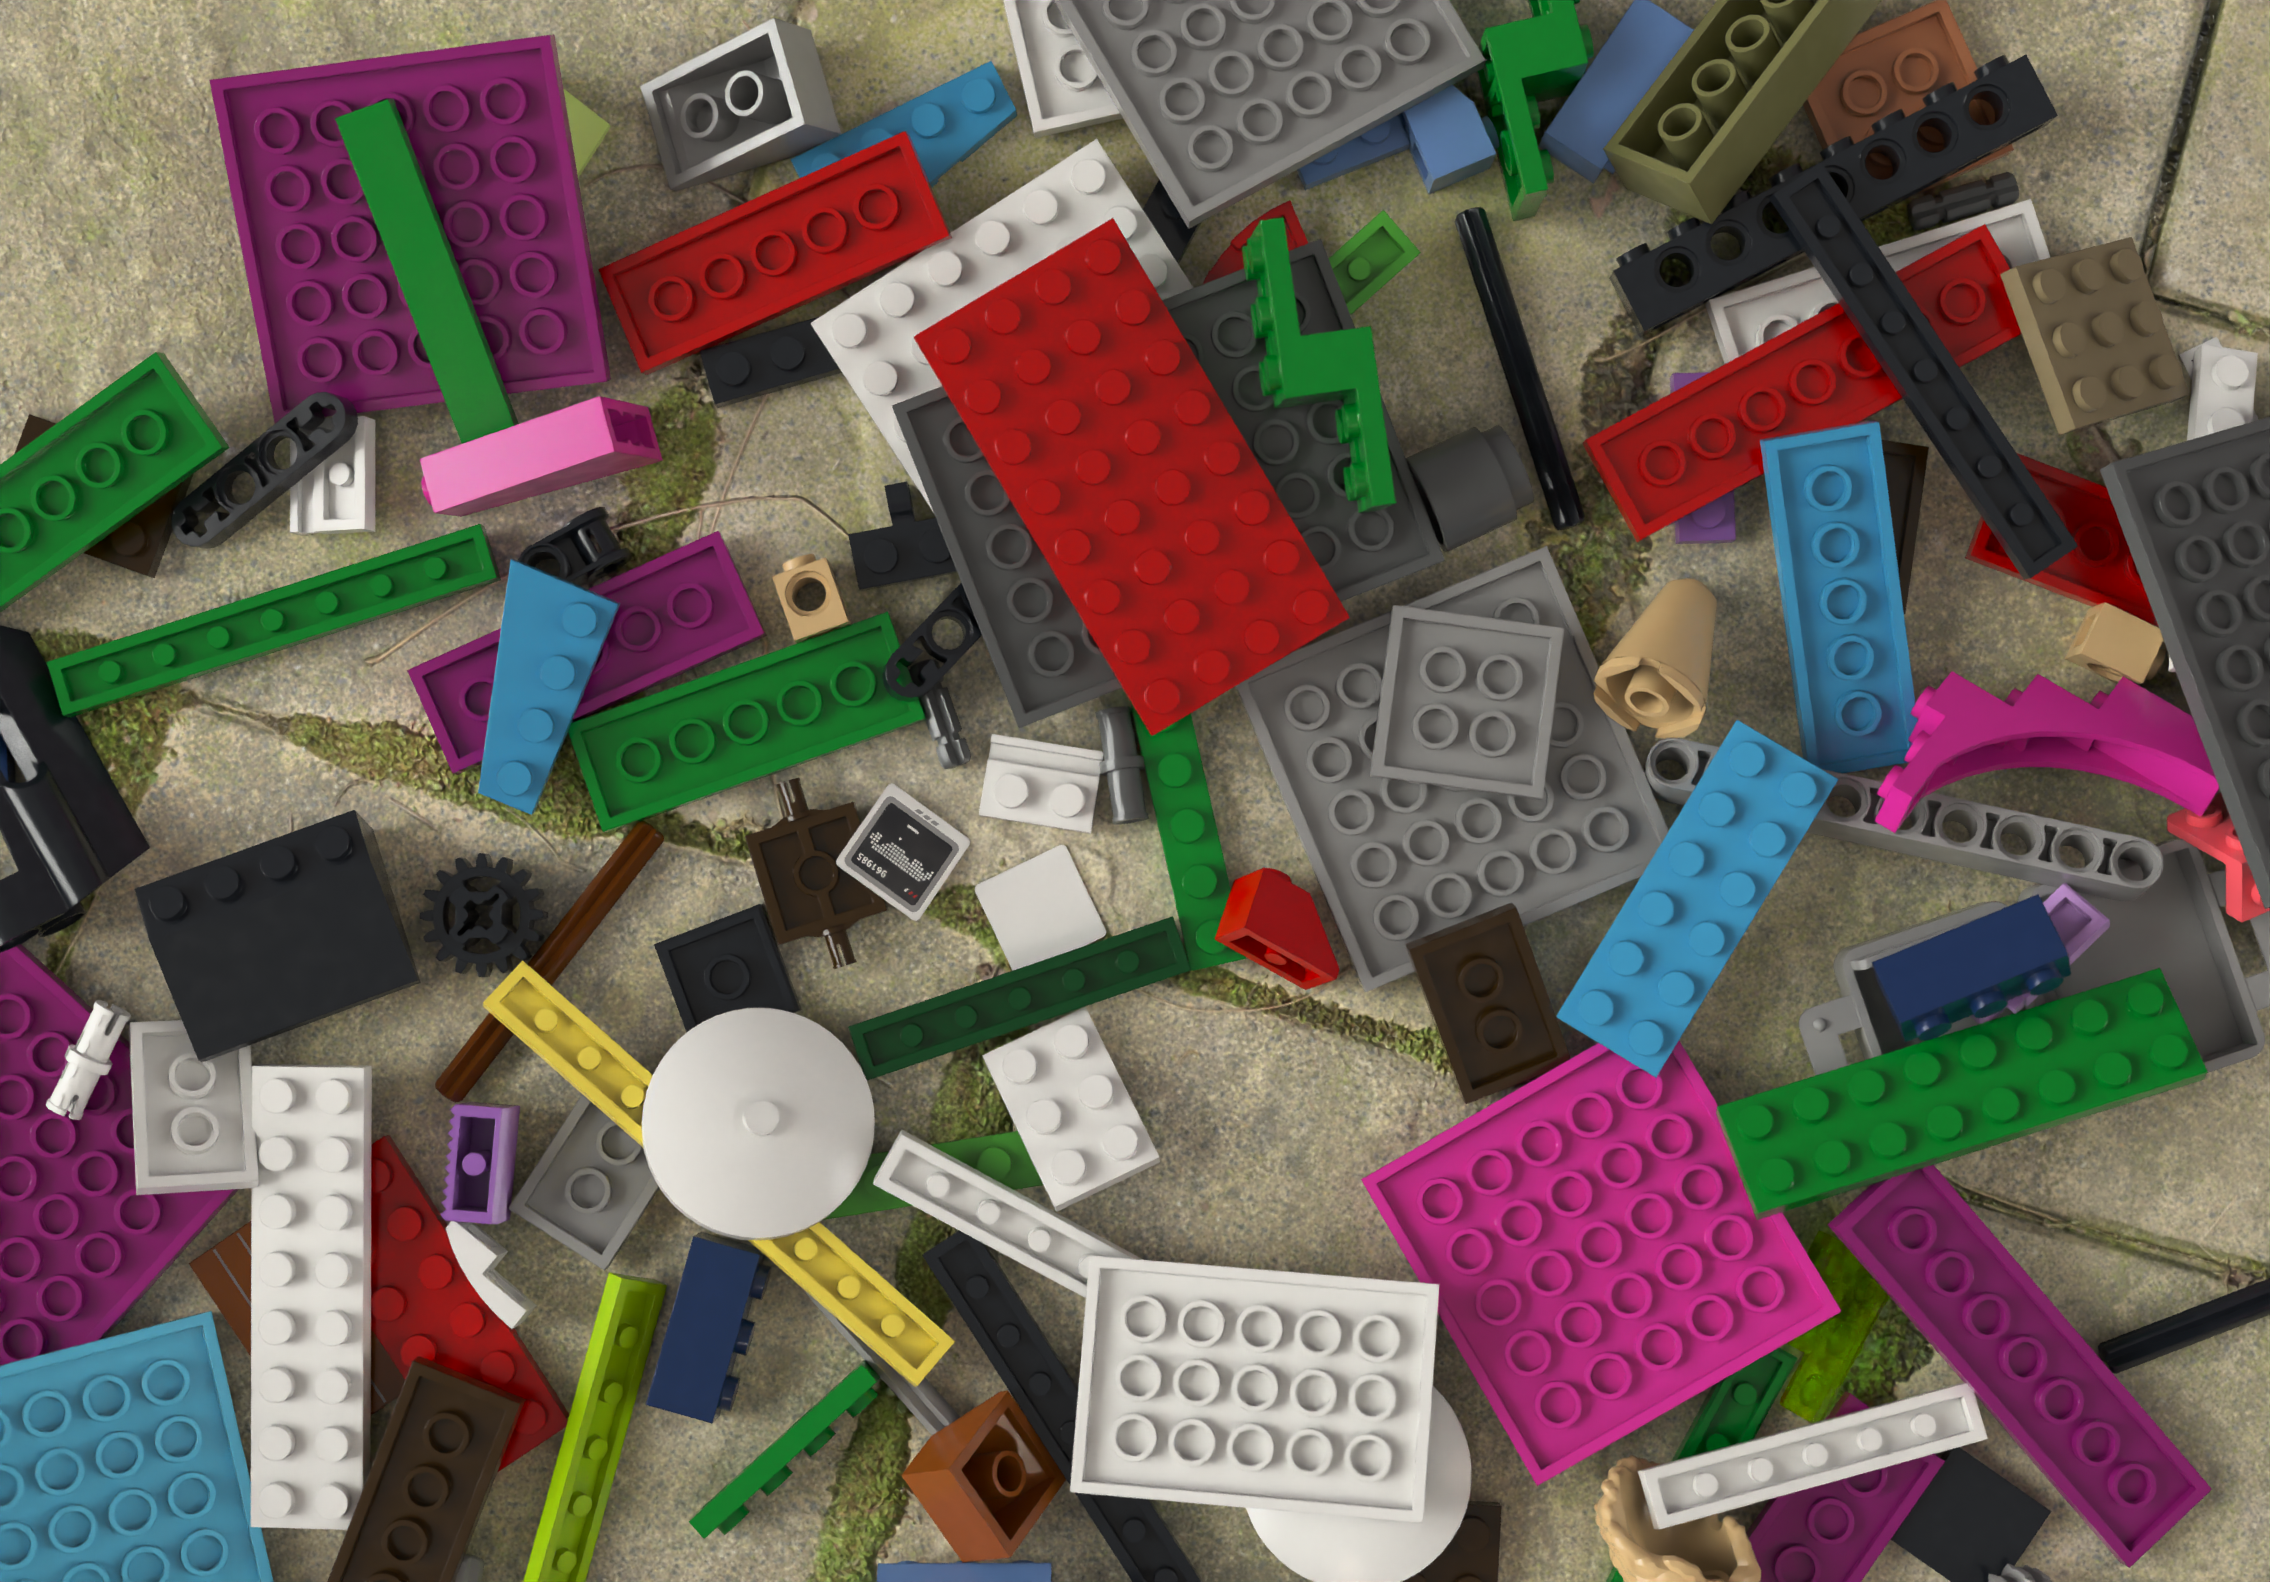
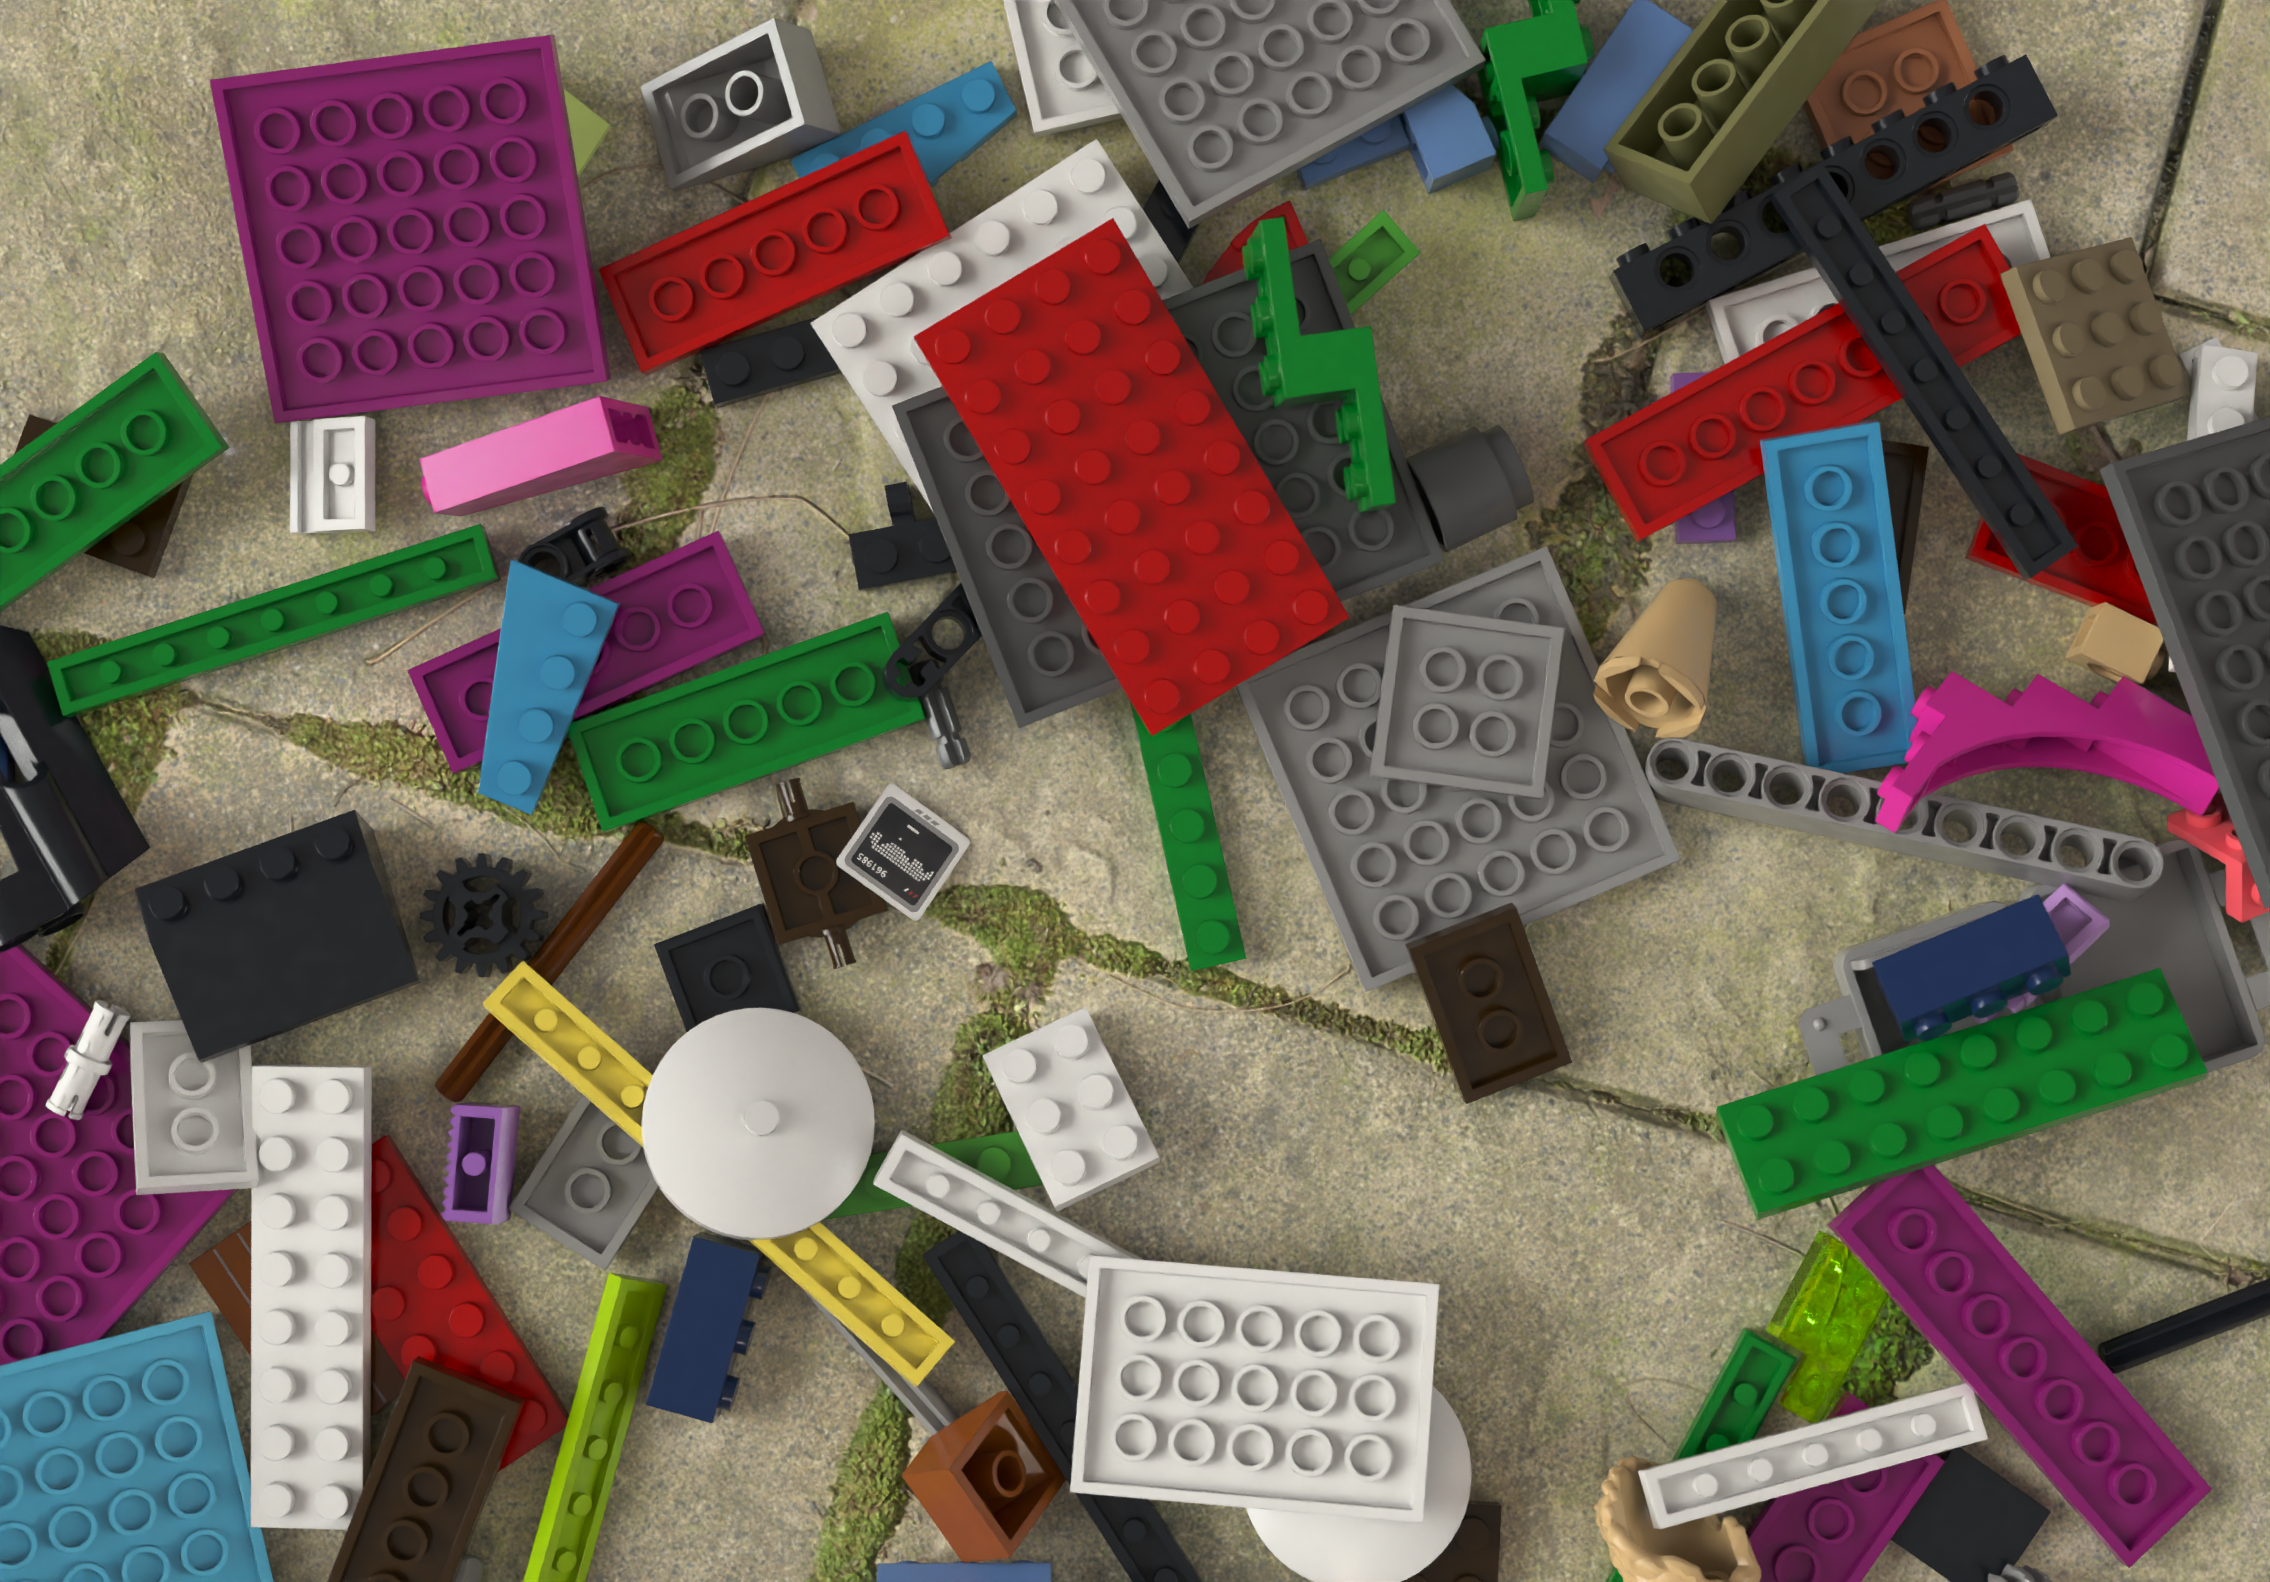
black beam [172,392,358,548] -> none
green tile [335,99,519,444] -> none
white slope [446,1221,537,1329] -> none
green plate [689,1360,880,1539] -> none
tan brick [772,554,852,643] -> none
dark green plate [848,916,1191,1081] -> none
white sticker [975,845,1106,971] -> none
white plate [979,734,1104,834] -> none
dark grey pin [1095,706,1149,825] -> none
red slope [1215,867,1340,990] -> none
dark pink plate [1361,1041,1842,1486] -> none
black axle [1455,207,1585,530] -> none
dark azure plate [1556,720,1839,1077] -> none

